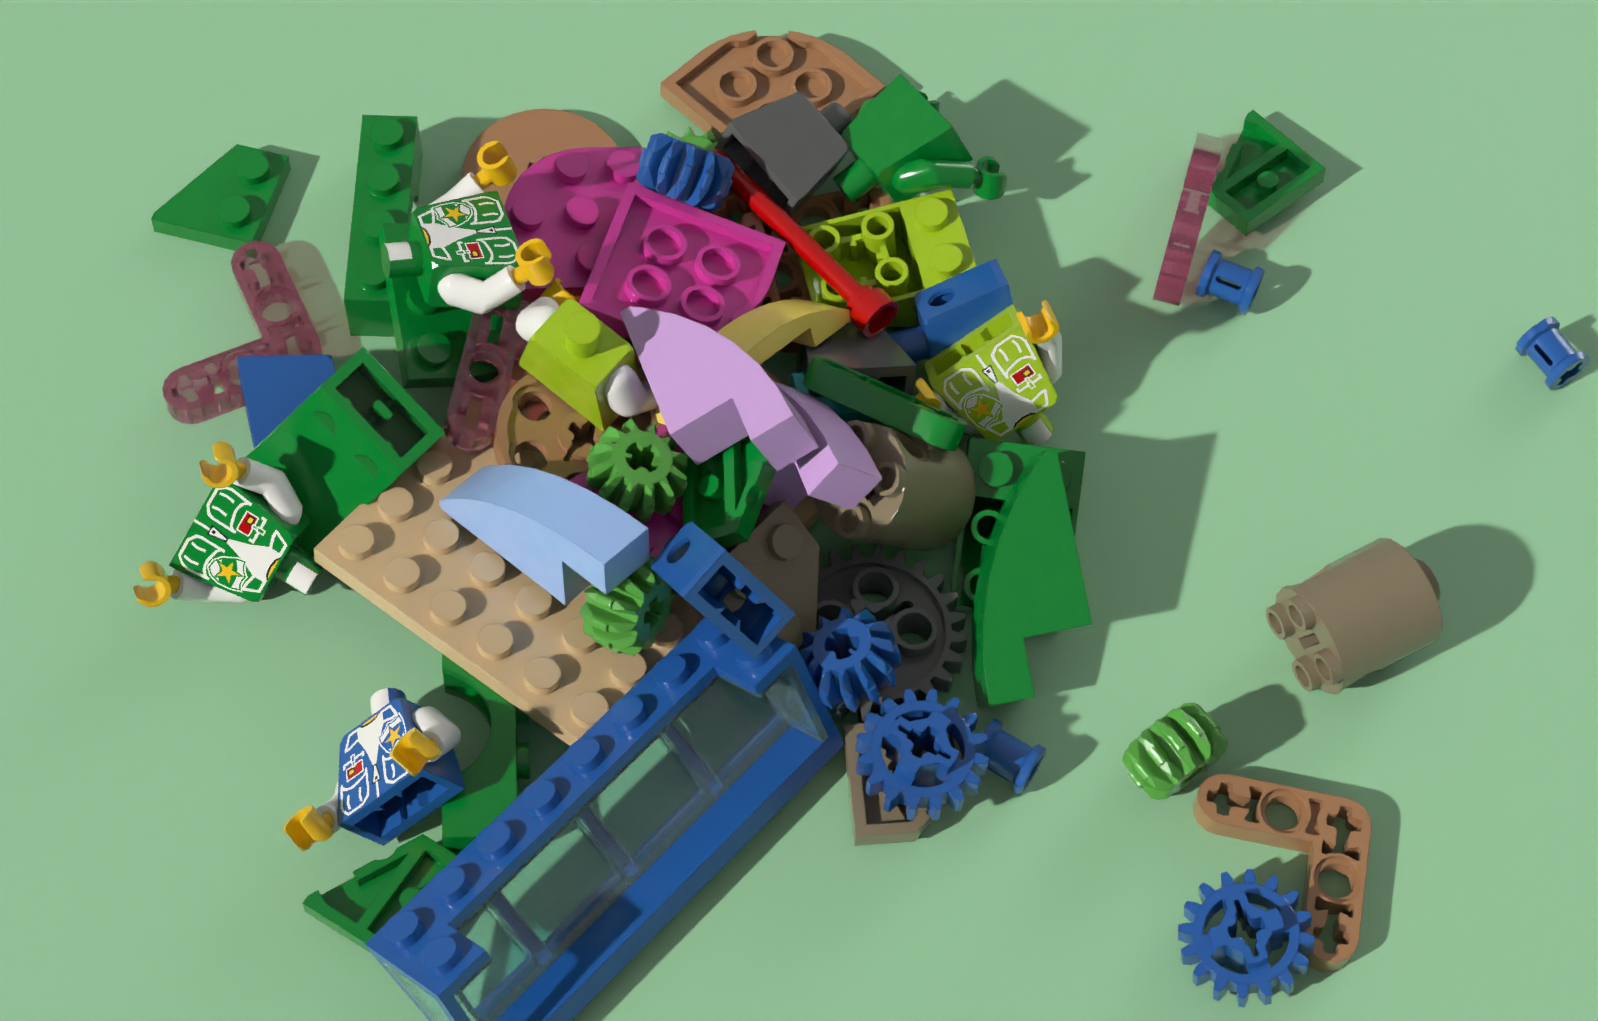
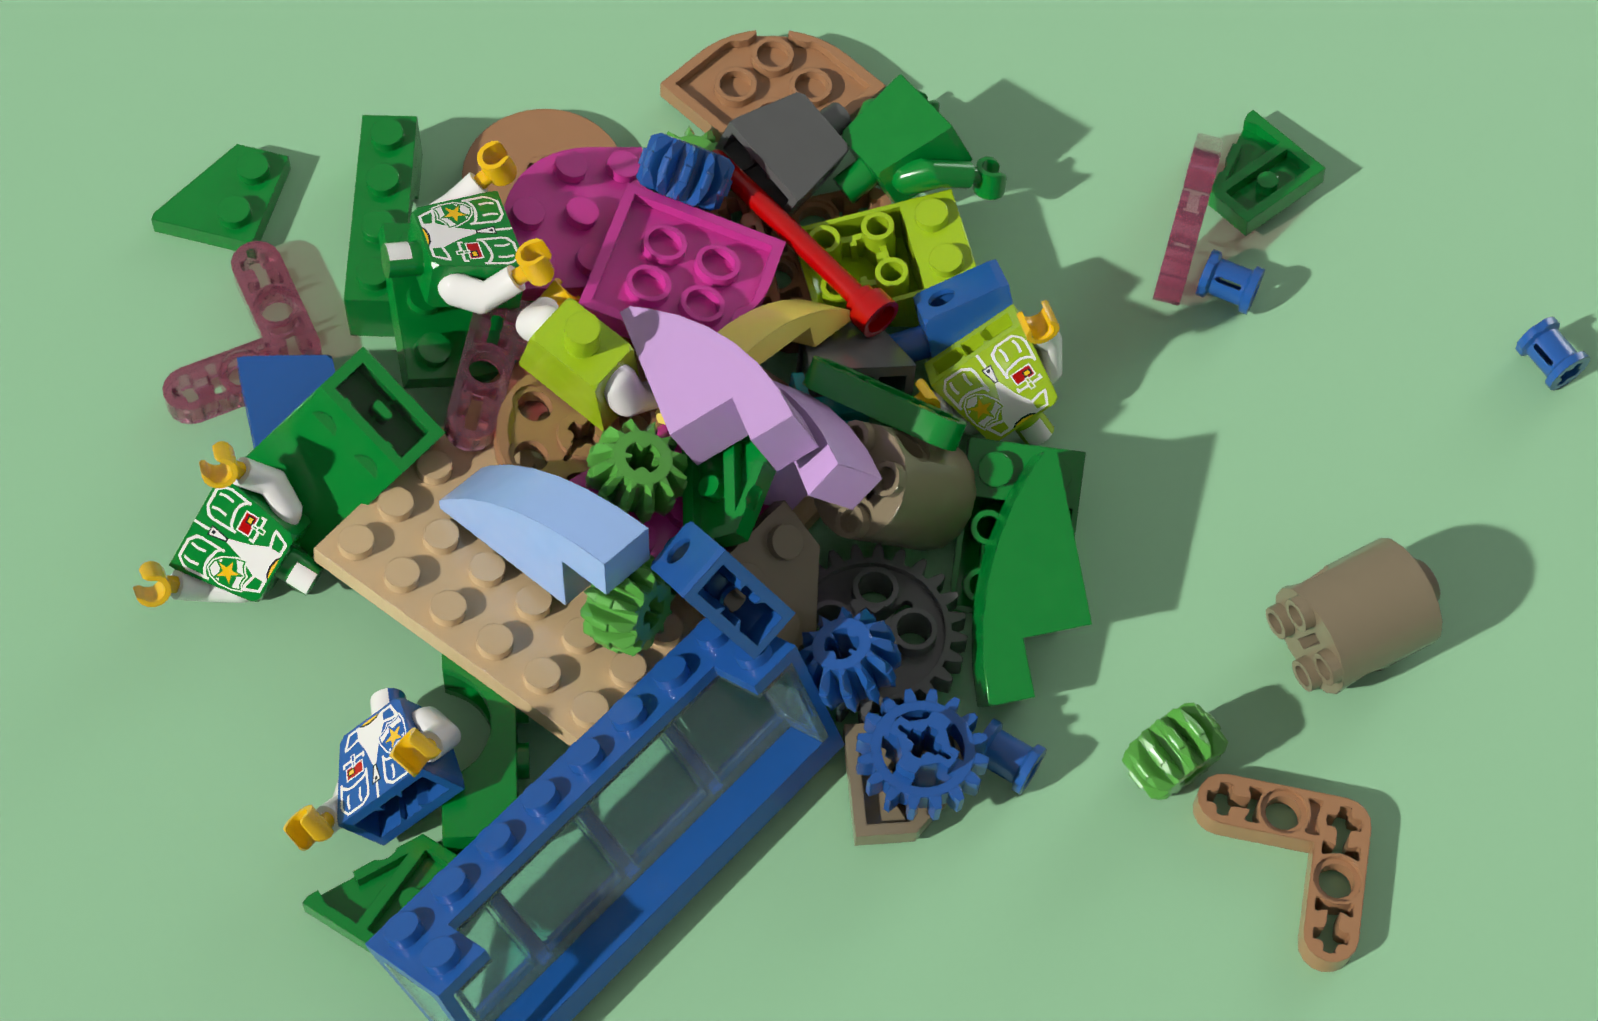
blue gear [1178,869,1315,1008] -> none

